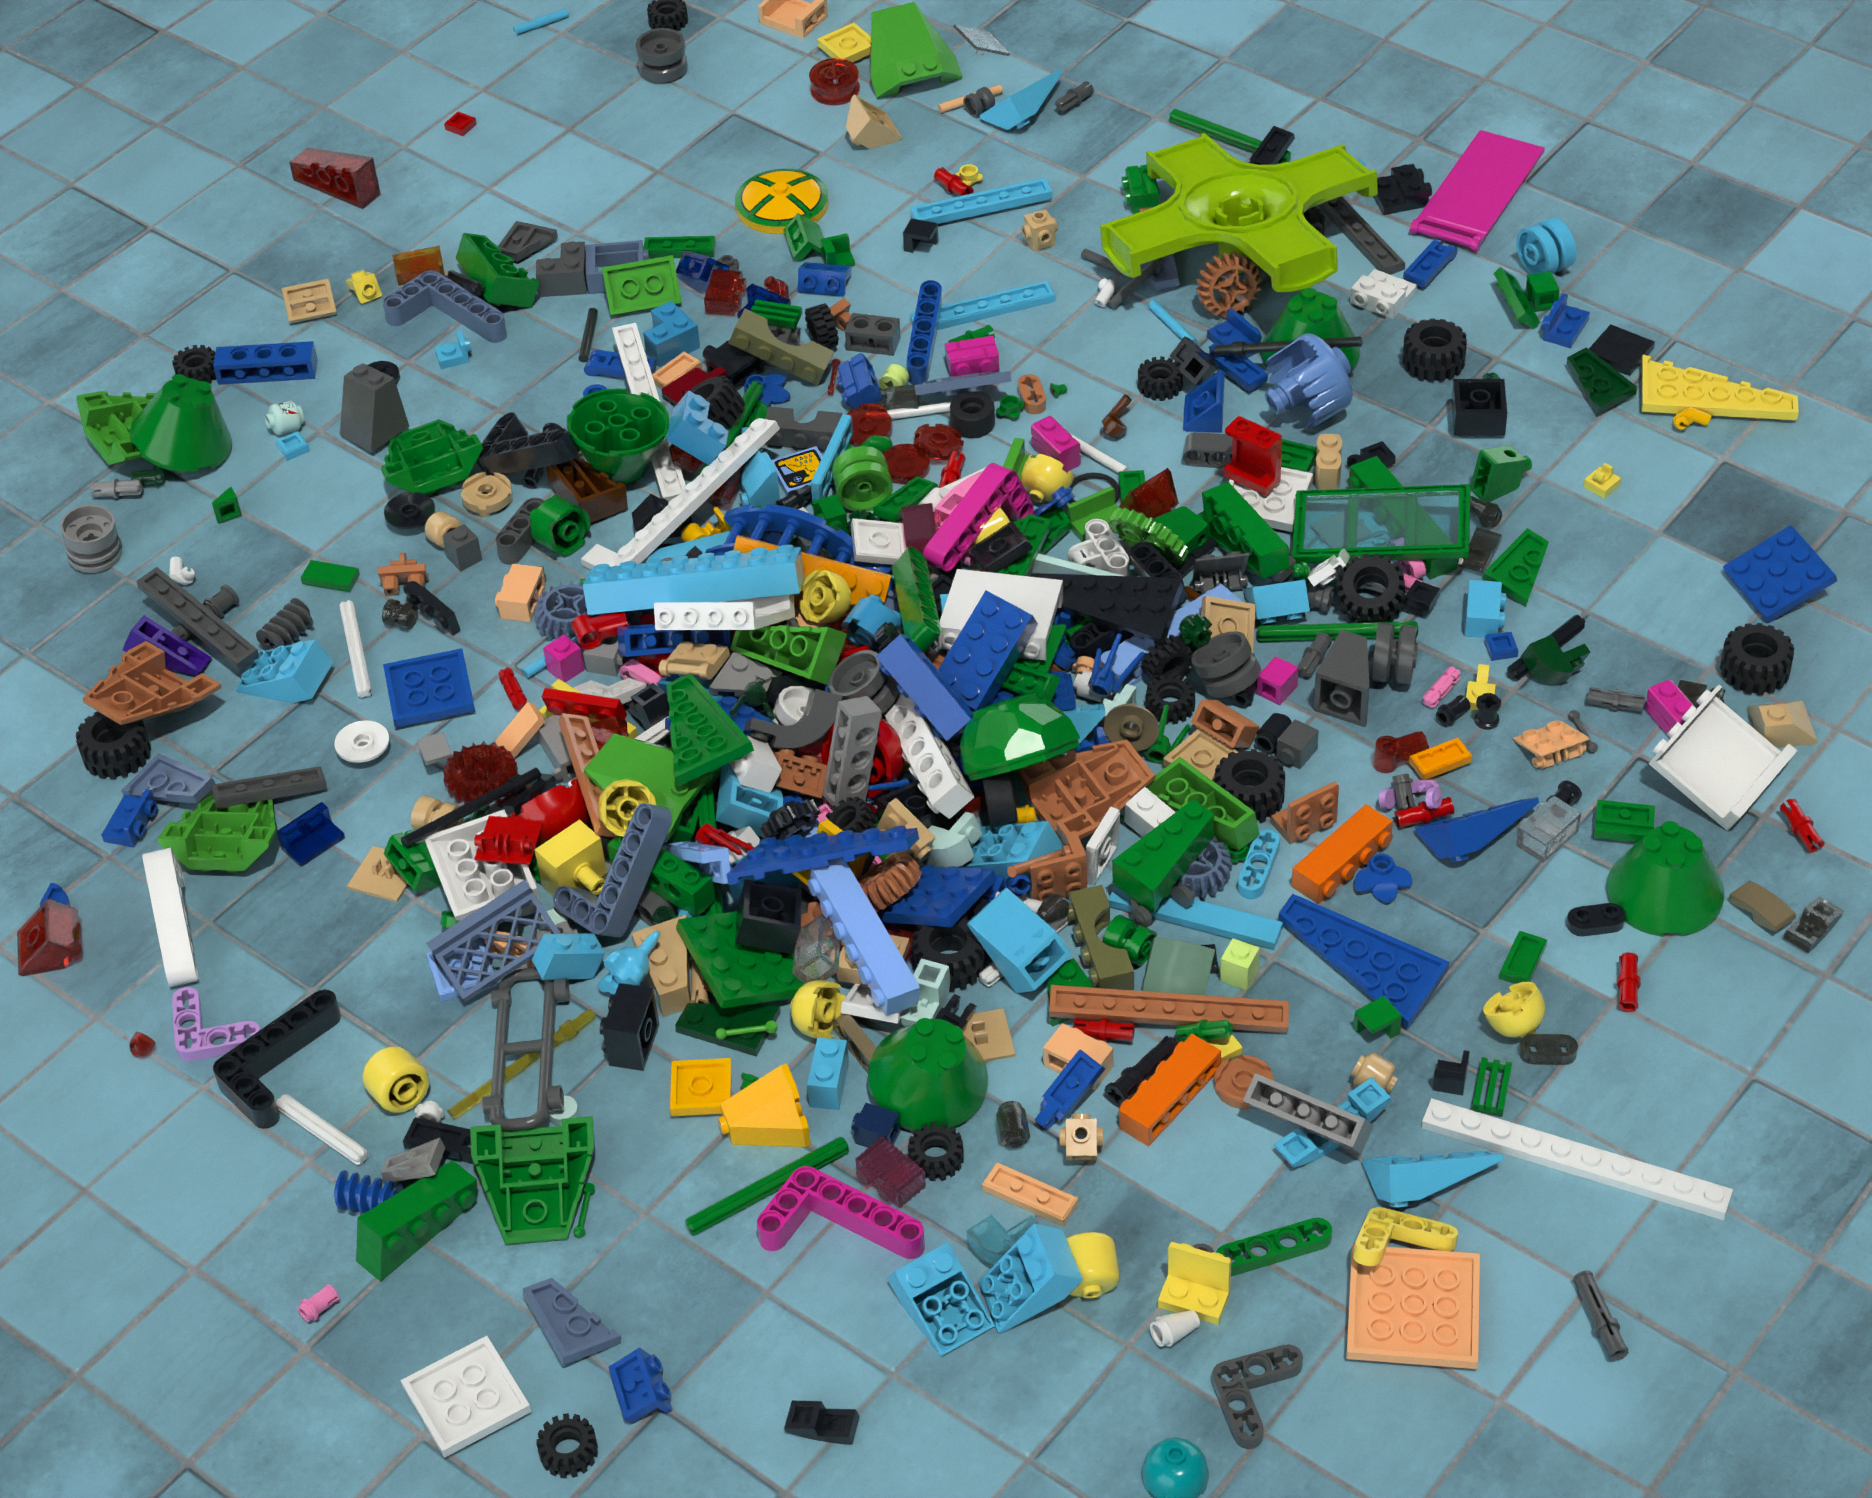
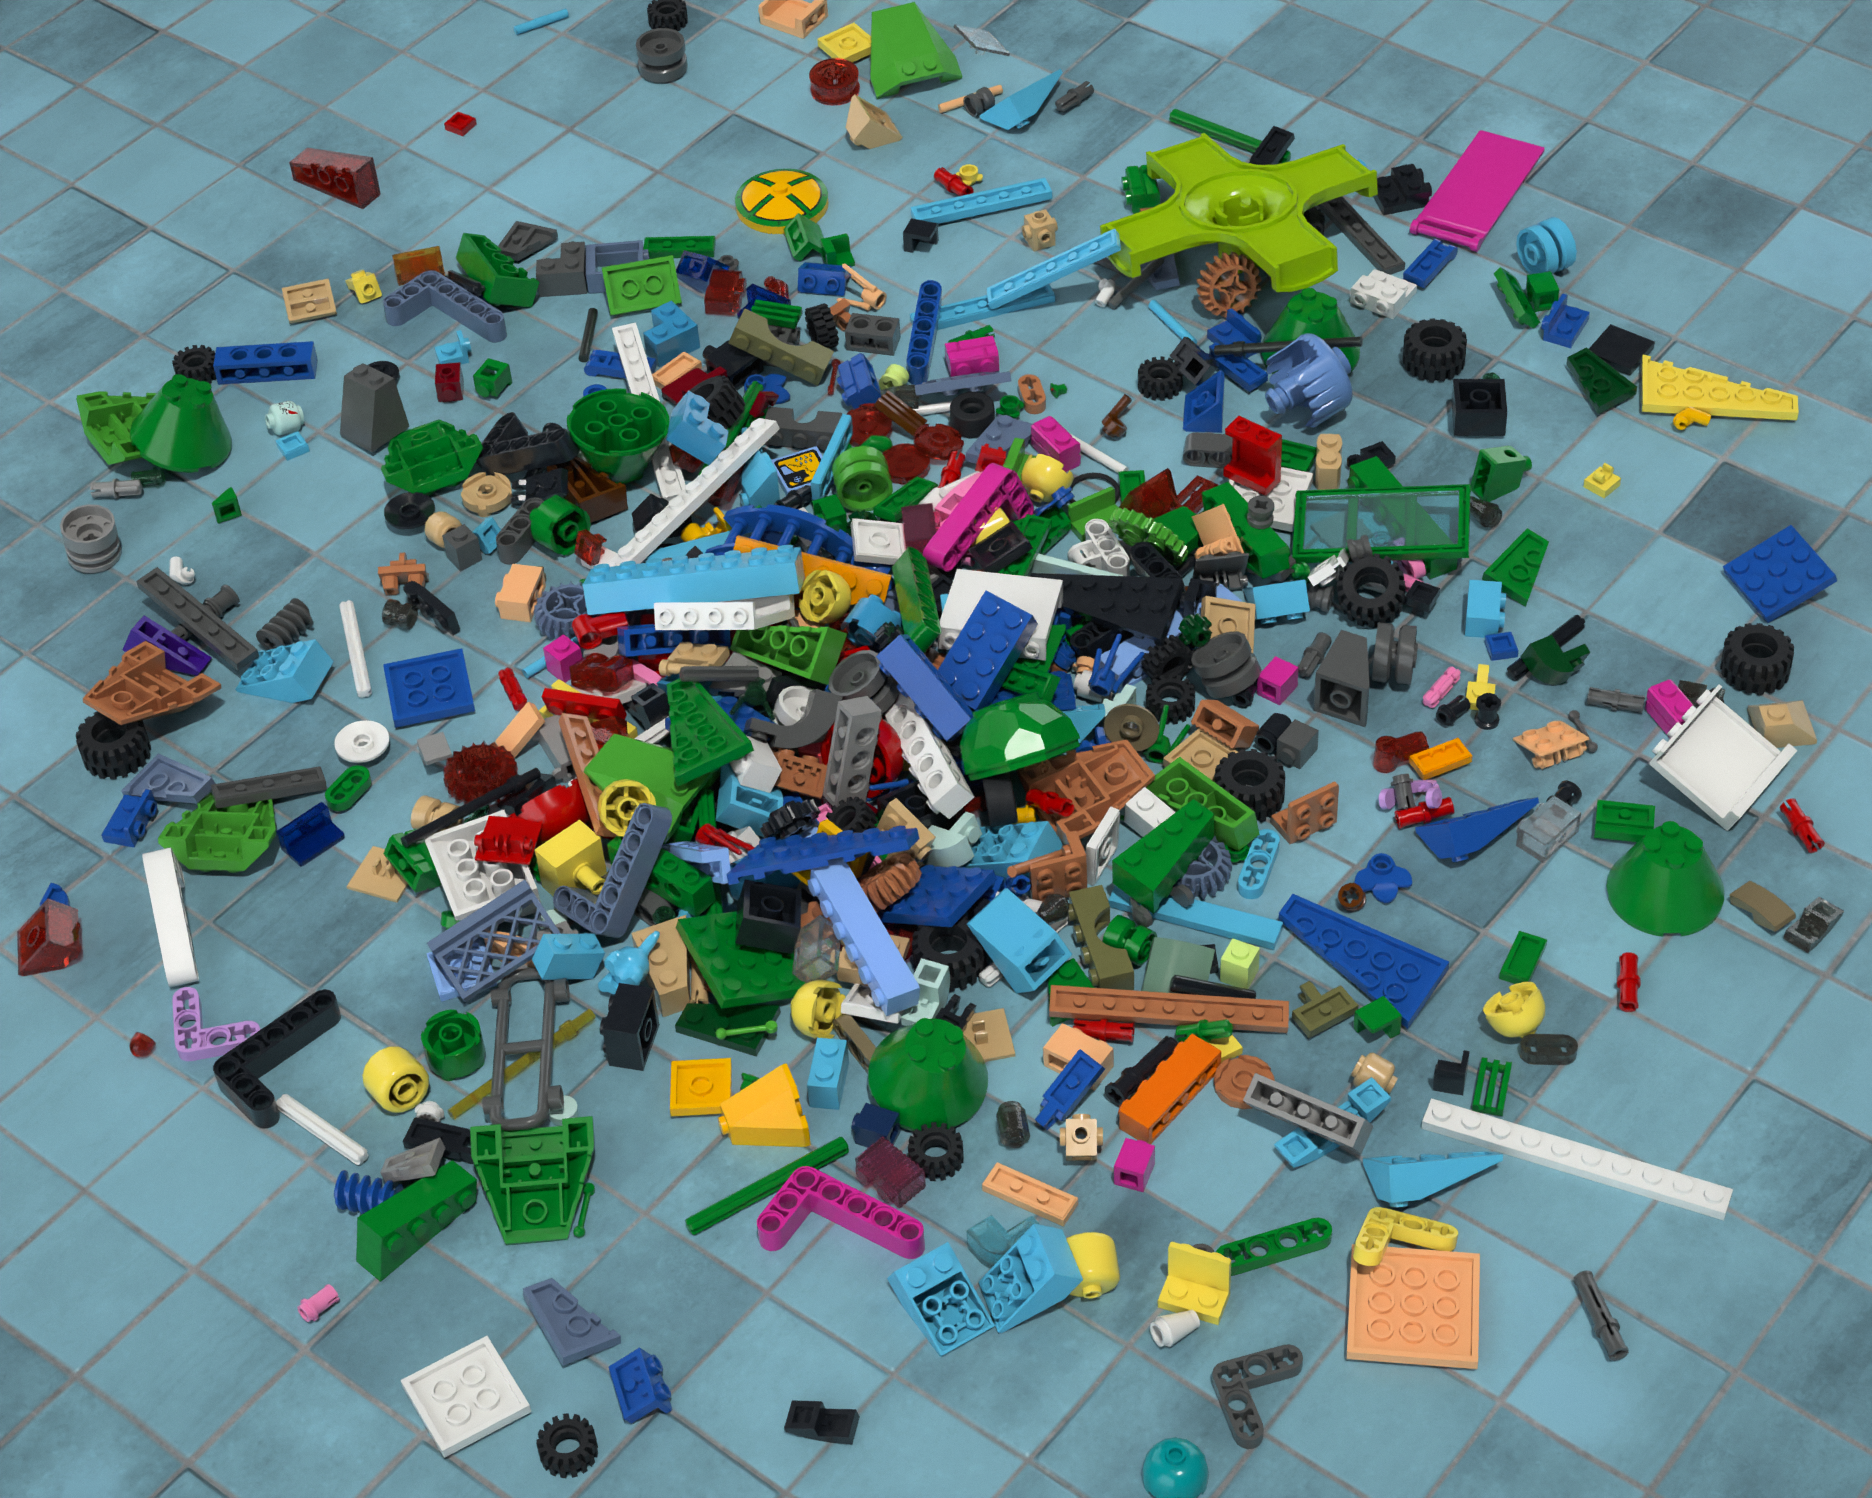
green tile [300,560,360,592] -> none
green axle [1257,621,1418,642] -> none
orange brick [1292,804,1393,904] -> none
clear smoke slope [1458,527,1502,573] -> none
black plate [1566,903,1626,937] -> none
none -> green plate [325,765,371,811]
none -> green brick [421,1009,486,1081]
none -> dark red brick [435,362,464,402]
none -> green brick [473,358,512,397]
none -> medium azure tile [473,517,501,554]
none -> black hinge [511,468,568,506]
none -> clear red brick [569,653,634,692]
none -> clear red tile [574,529,607,566]
none -> dark grey axle [680,666,759,682]
none -> dark red tile [749,391,779,418]
none -> light nougat plant [837,264,887,311]
none -> reddish brown tile [874,390,927,436]
none -> sand blue wing [965,414,1032,464]
none -> red tile [975,444,1006,472]
none -> medium azure tile [986,229,1121,310]
none -> red pin [1026,789,1075,817]
none -> dark pink brick [1114,1138,1155,1193]
none -> clear red tile [1168,475,1218,514]
none -> black axle [1170,975,1256,999]
none -> black bracket [1179,578,1217,618]
none -> light nougat hinge [1192,504,1244,559]
none -> dark grey wheel [1247,496,1274,529]
none -> olive plate [1292,981,1359,1038]
none -> reddish brown bush [1338,883,1366,912]
none -> dark grey wheel [1346,534,1373,561]

